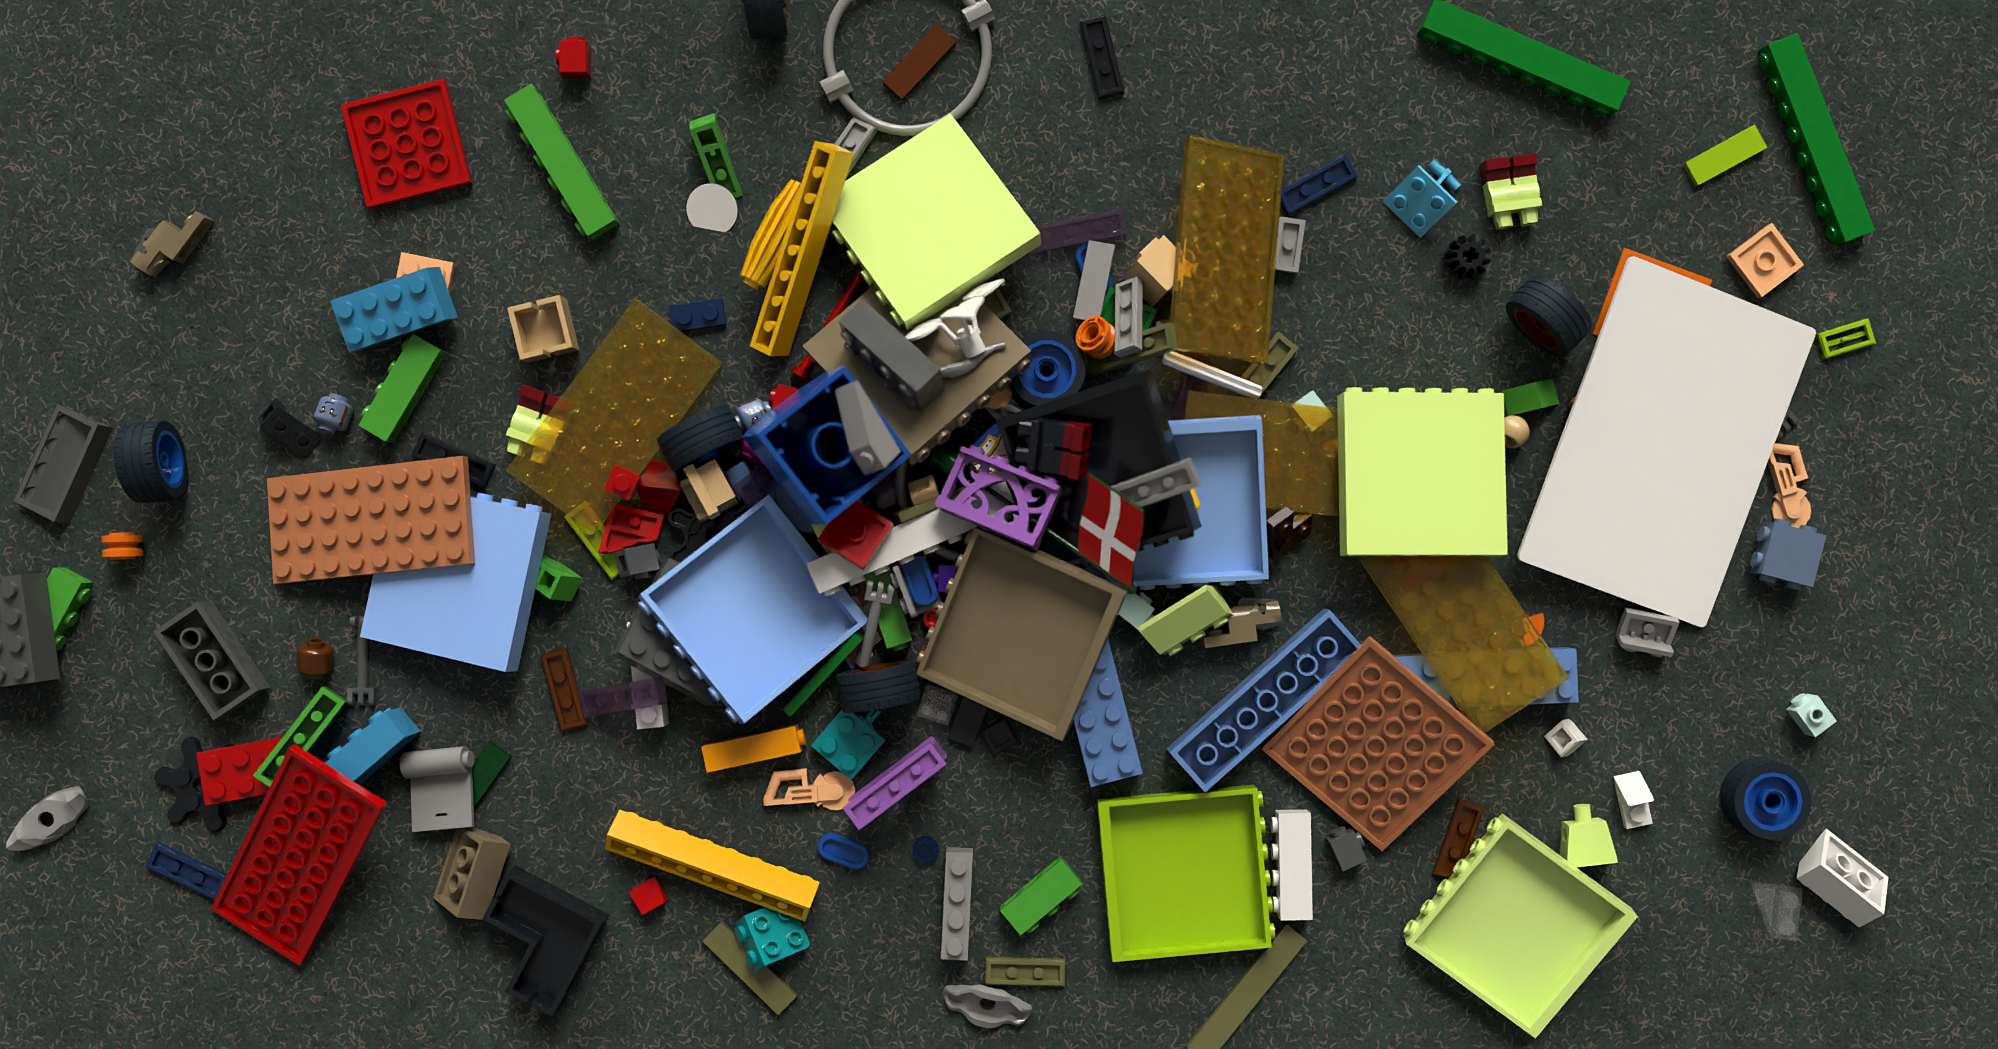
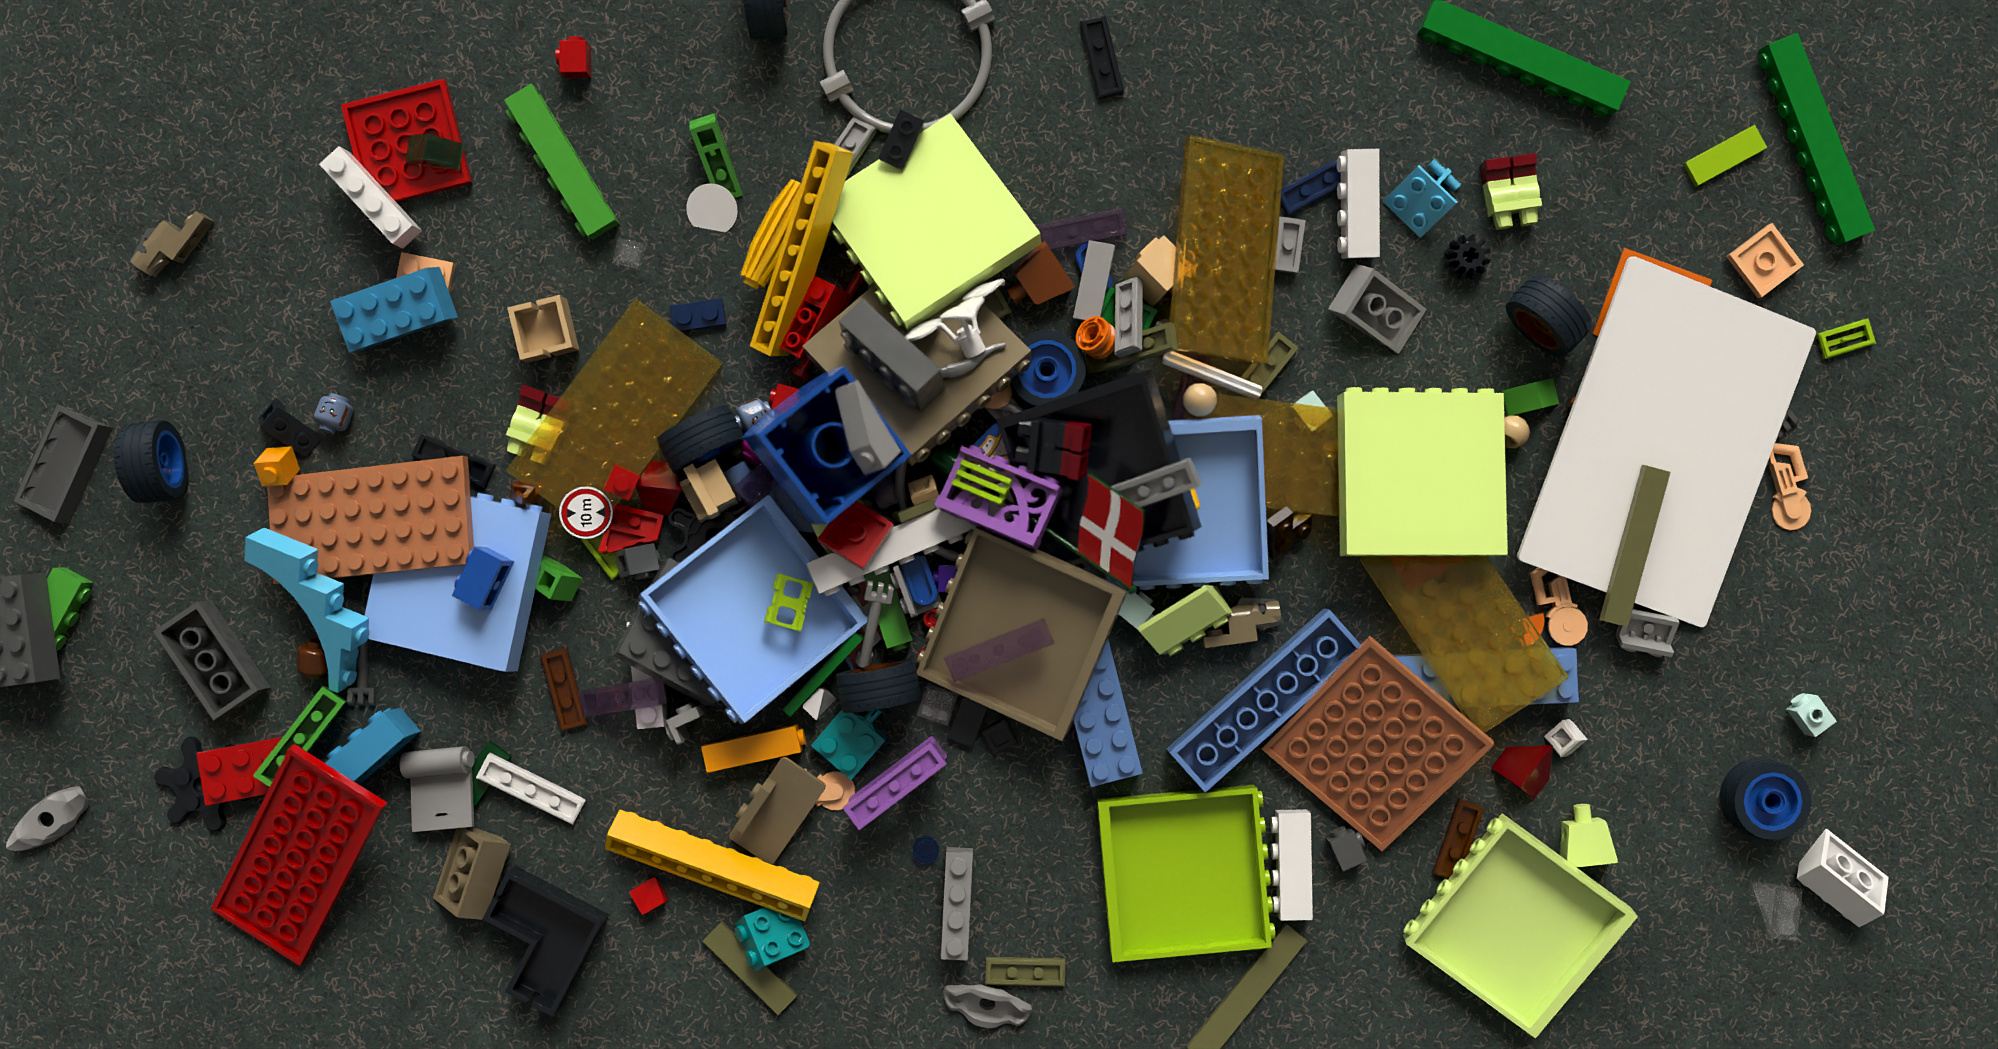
orange wheel [101,532,143,560] -> none
dark blue tile [145,842,227,900] -> none
bright green brick [358,334,448,443] -> none
blue tile [818,833,869,870] -> none
reddish brown tile [883,24,956,101] -> none
bright green brick [1000,856,1082,936] -> none
white slope [1613,771,1654,829] -> none
sand blue brick [1750,518,1826,591] -> none
none -> medium azure arch [244,528,370,693]
none -> light orange brick [254,446,300,487]
none -> white brick [319,146,422,249]
none -> slope [406,133,464,171]
none -> blue brick [452,546,514,610]
none -> white tile [476,753,585,825]
none -> reddish brown slope [510,479,546,505]
none -> sticker [559,487,613,539]
none -> clear tile [612,238,645,270]
none -> light grey bracket [665,701,708,745]
none -> dark tan bracket [730,757,826,865]
none -> lime piece [763,573,814,633]
none -> red slope [779,276,849,359]
none -> white slope [803,686,836,720]
none -> black bracket [879,109,925,170]
none -> plate [944,618,1054,683]
none -> lime tile [951,459,1013,506]
none -> dark orange torso [1007,241,1075,305]
none -> tan piece [1183,384,1217,417]
none -> light grey slope [1328,264,1427,354]
none -> white brick [1337,149,1380,259]
none -> dark red slope [1491,745,1553,800]
none -> light nougat piece [1530,567,1588,646]
none -> olive tile [1599,465,1671,627]

